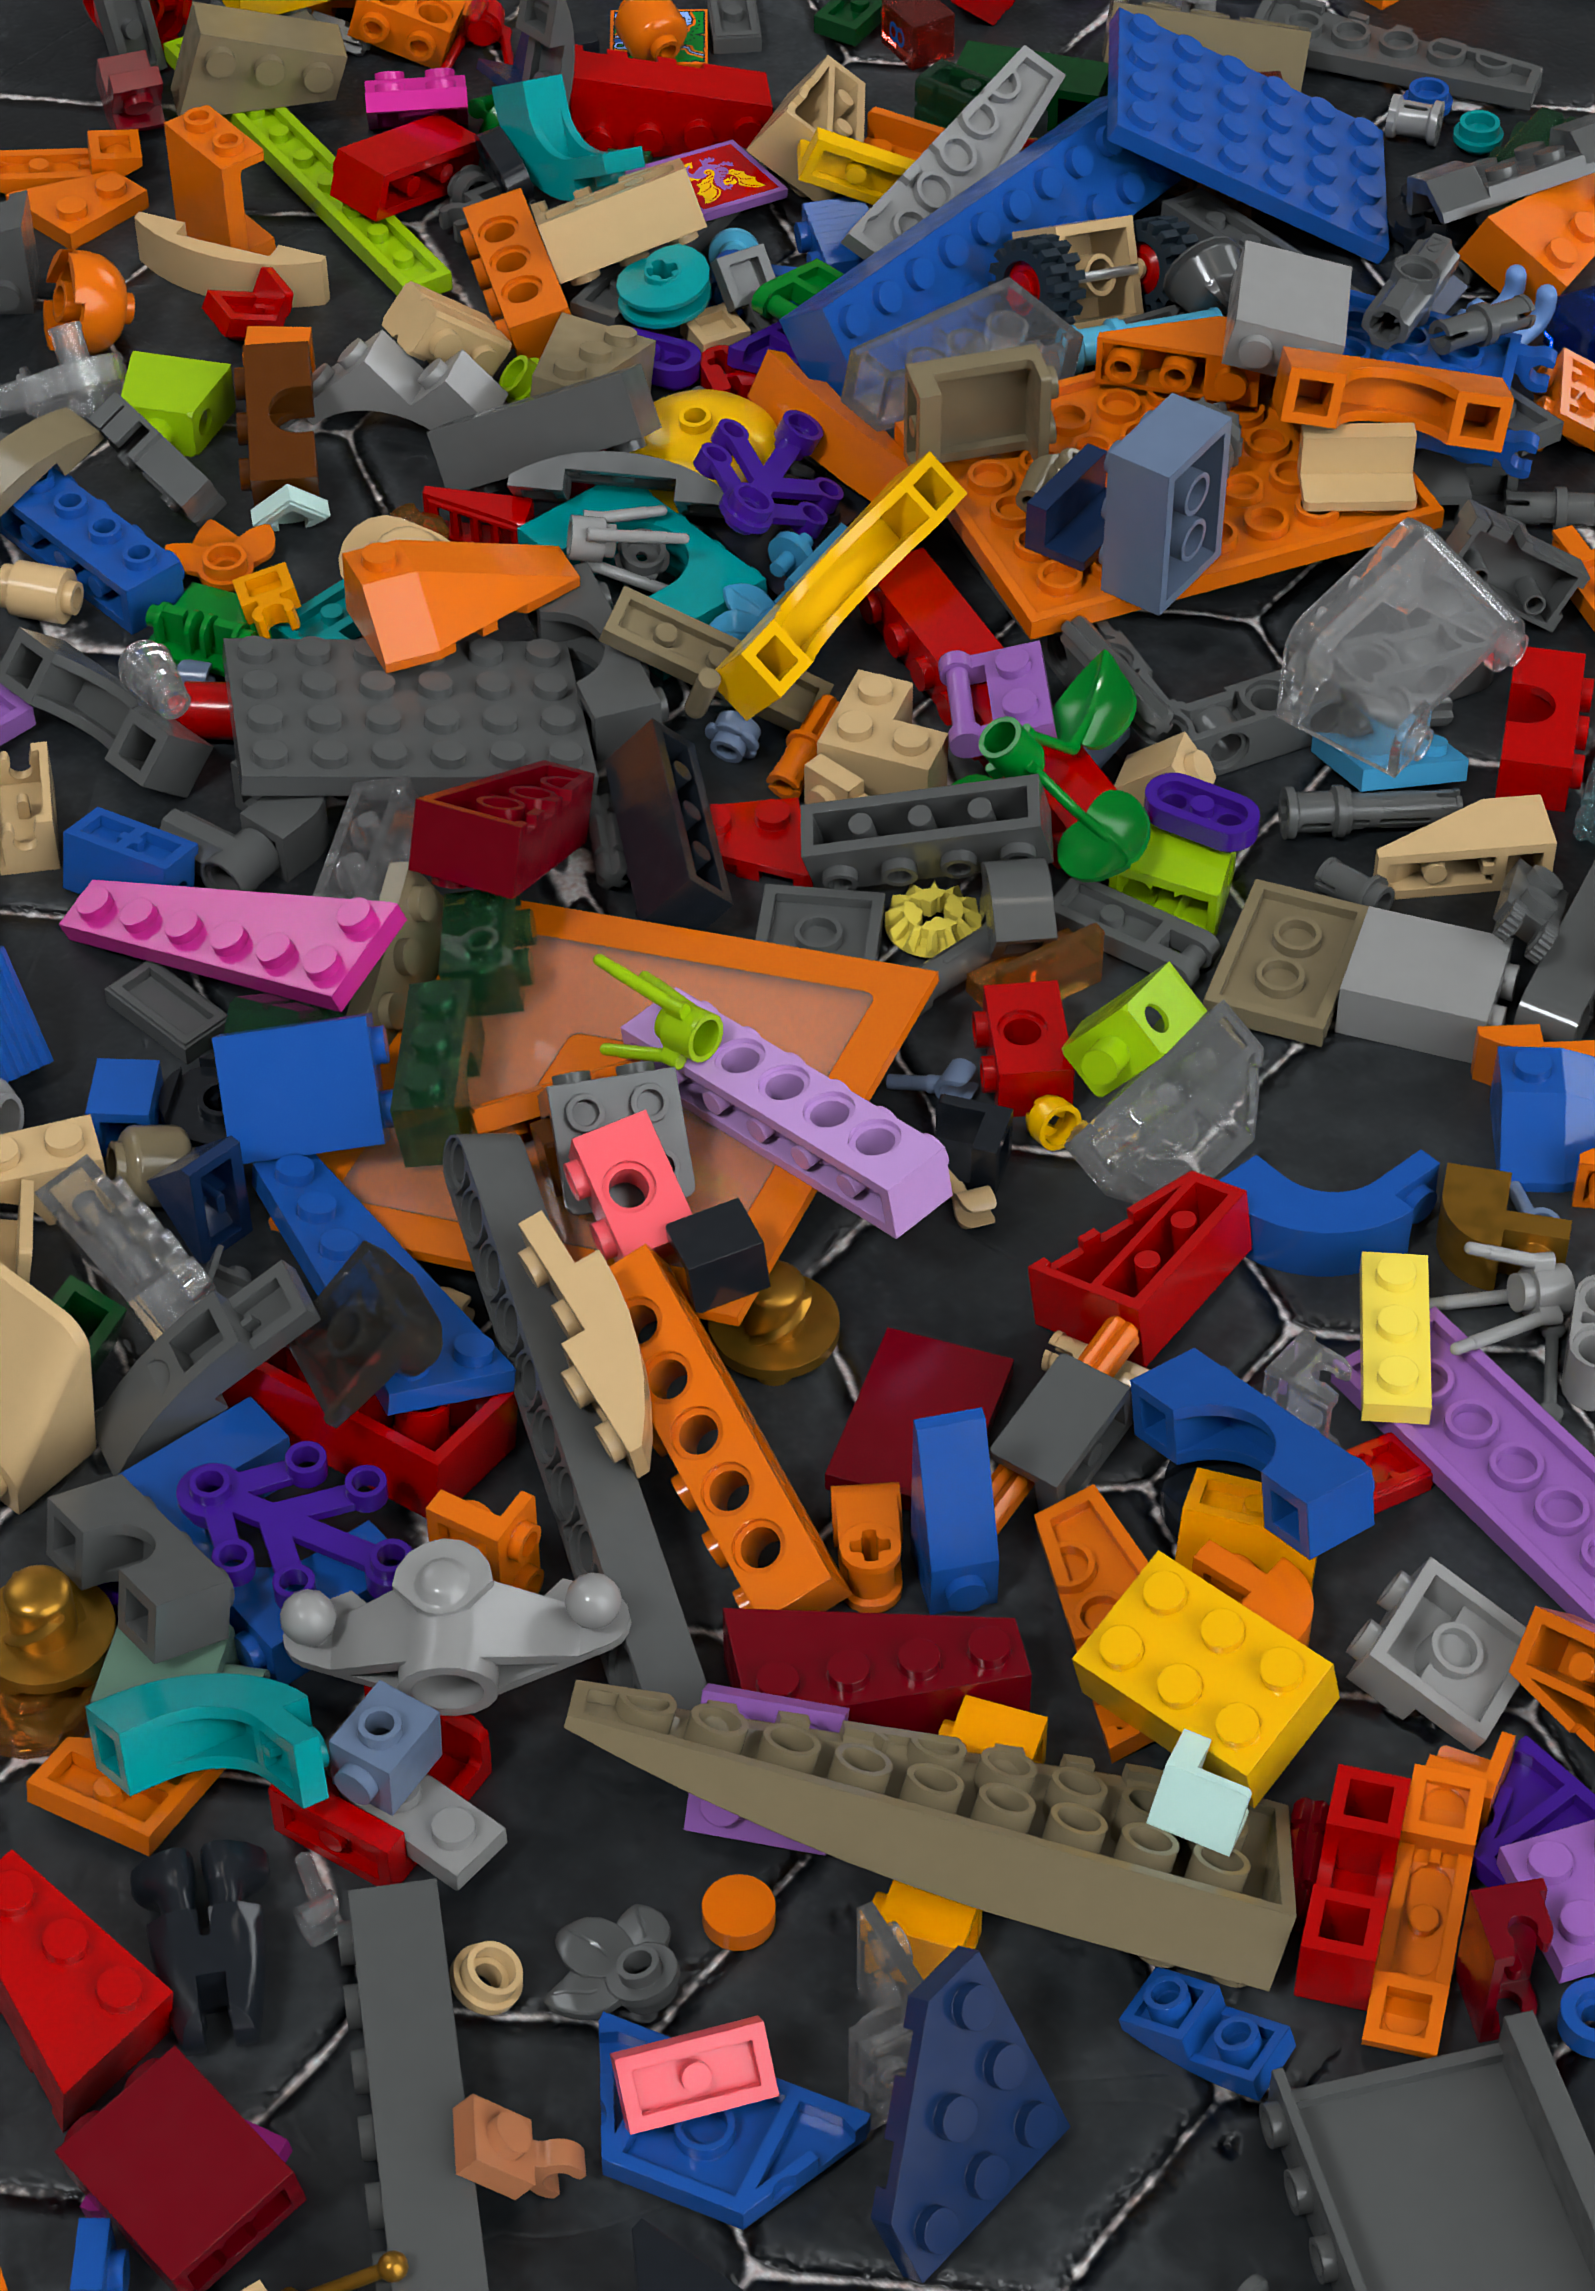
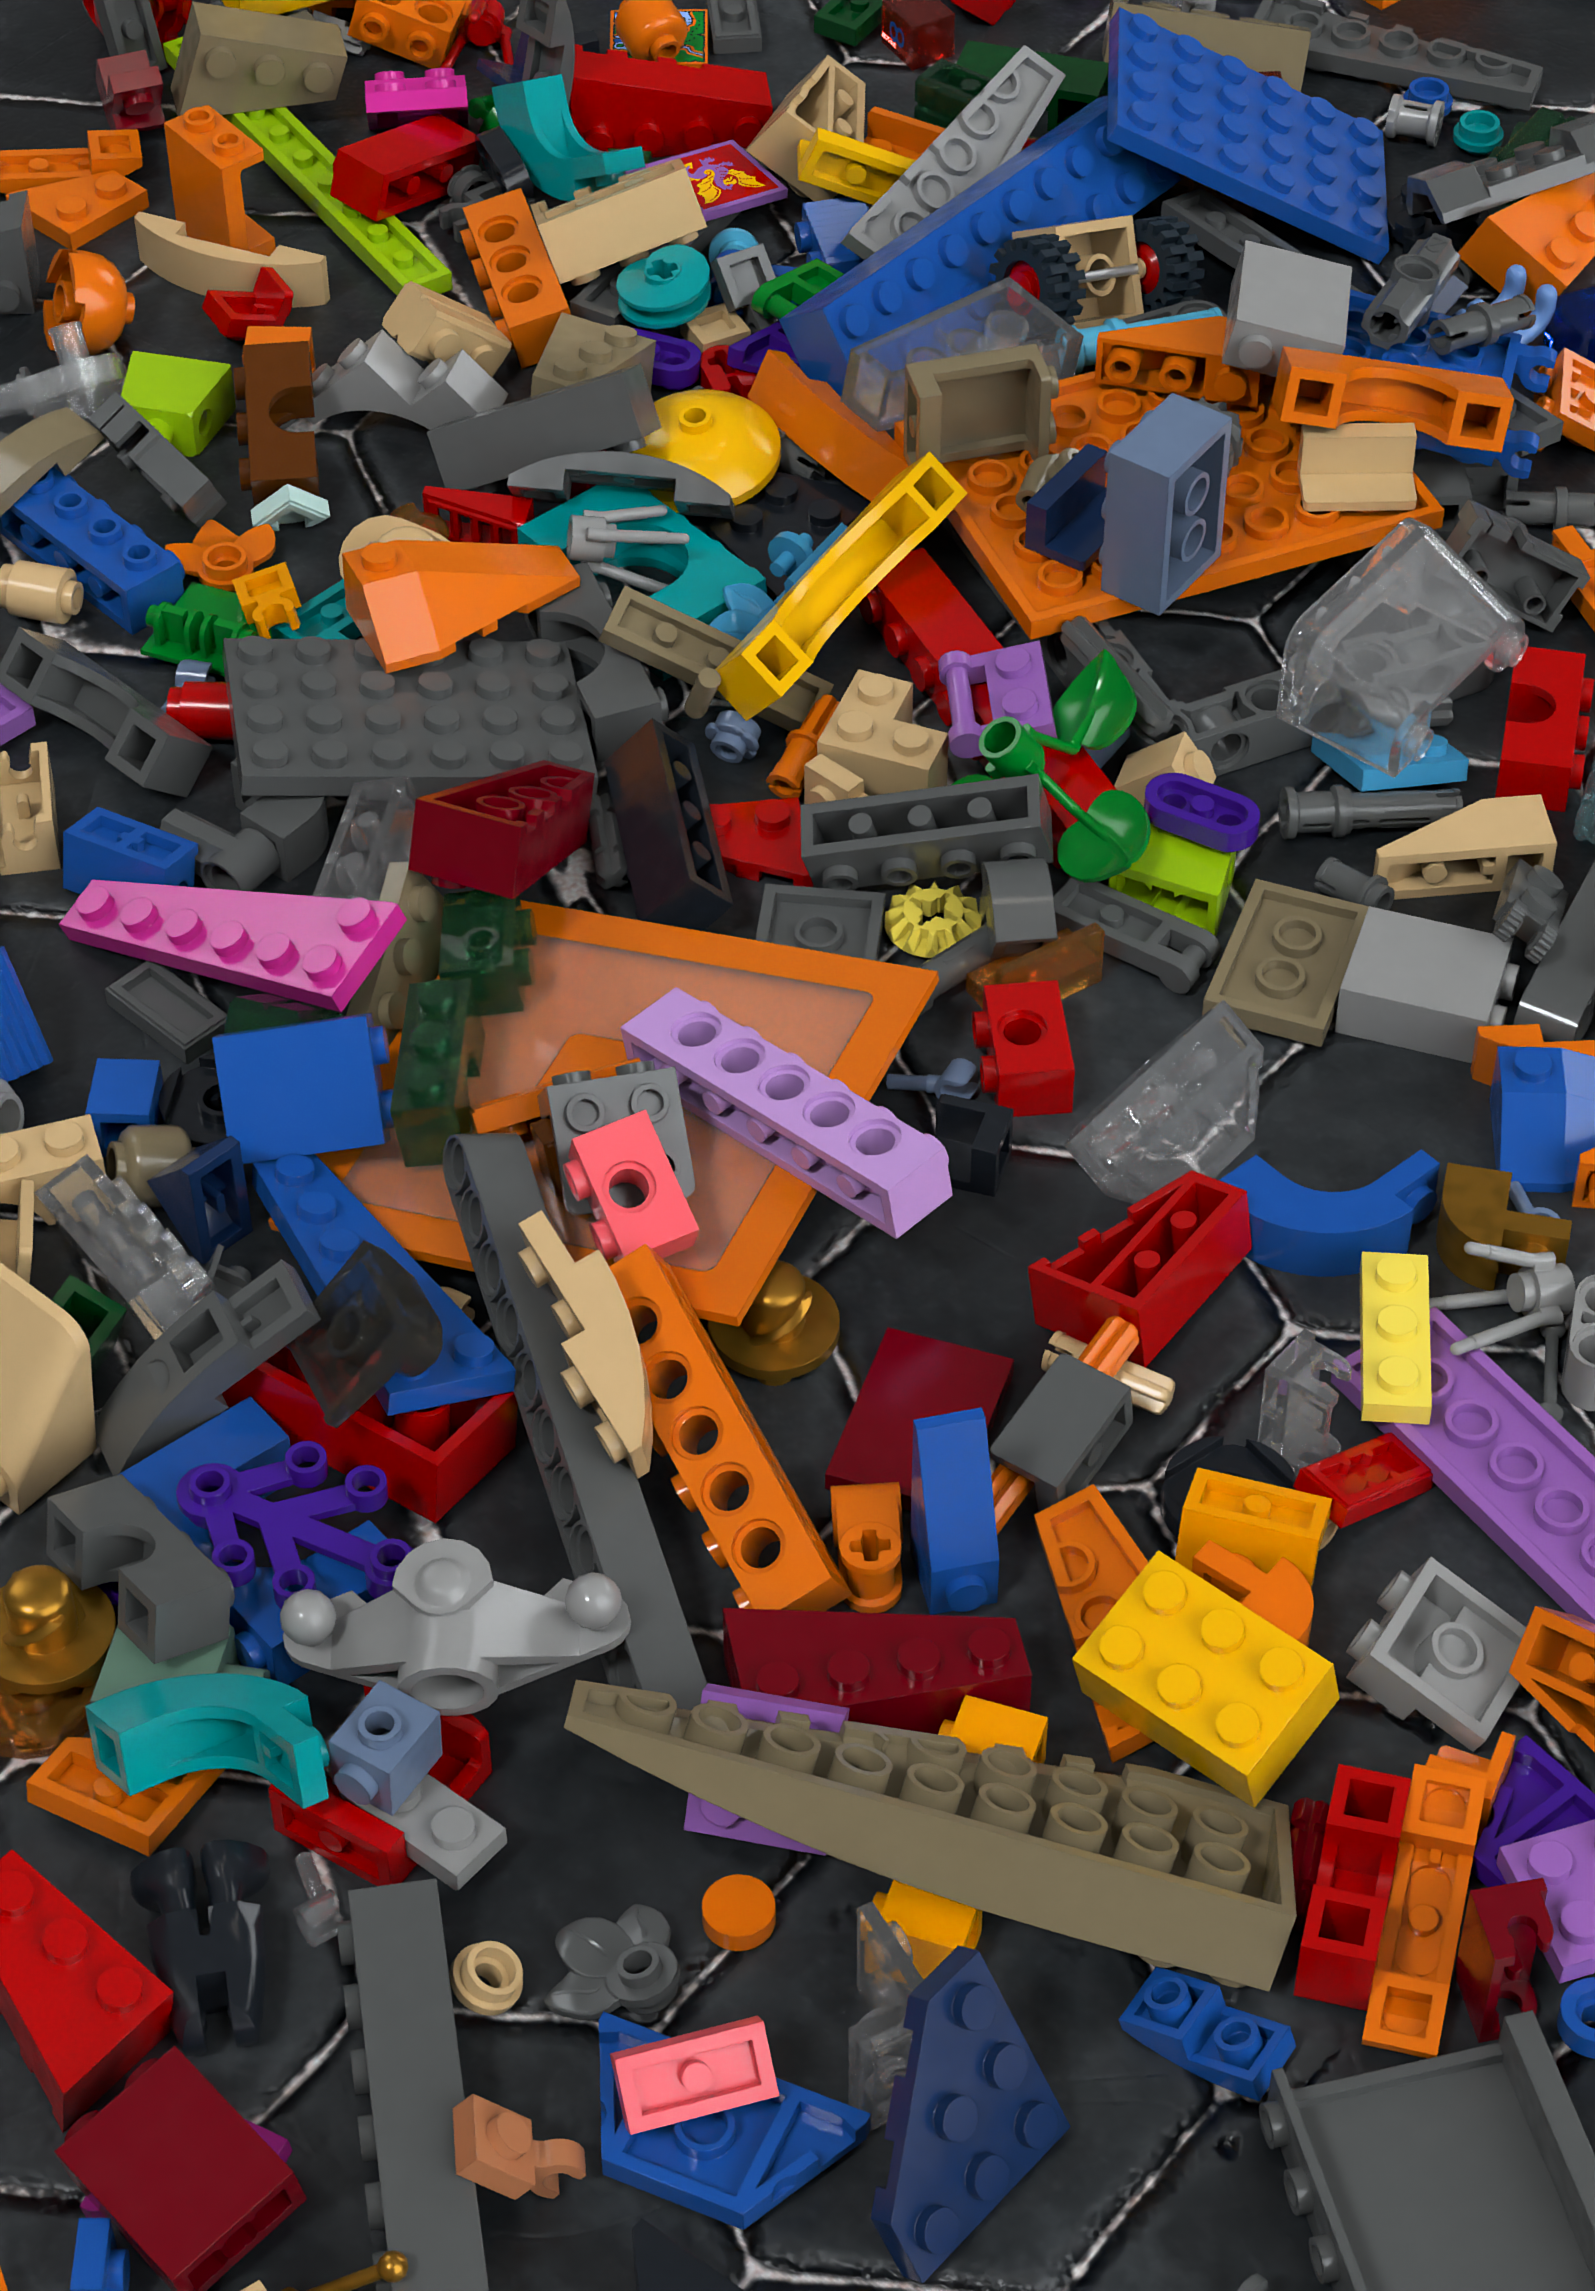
clear cone [118,640,191,720] -> none
orange bracket [425,1489,544,1594] -> none
lime plate [499,355,540,403] -> none
lime plant [593,954,723,1070] -> none
dark grey plate [614,528,670,580] -> none
black panel [666,1197,771,1313] -> none
dark purple plant [693,410,844,539] -> none
tan hand [948,1168,997,1229] -> none
yellow hinge [1025,1095,1082,1151] -> none
lime torso [1061,961,1207,1098] -> none
blue arch [1130,1348,1375,1560] -> none
light aqua panel [1146,1728,1252,1857] -> none
dark grey piece [1163,236,1242,316] -> none

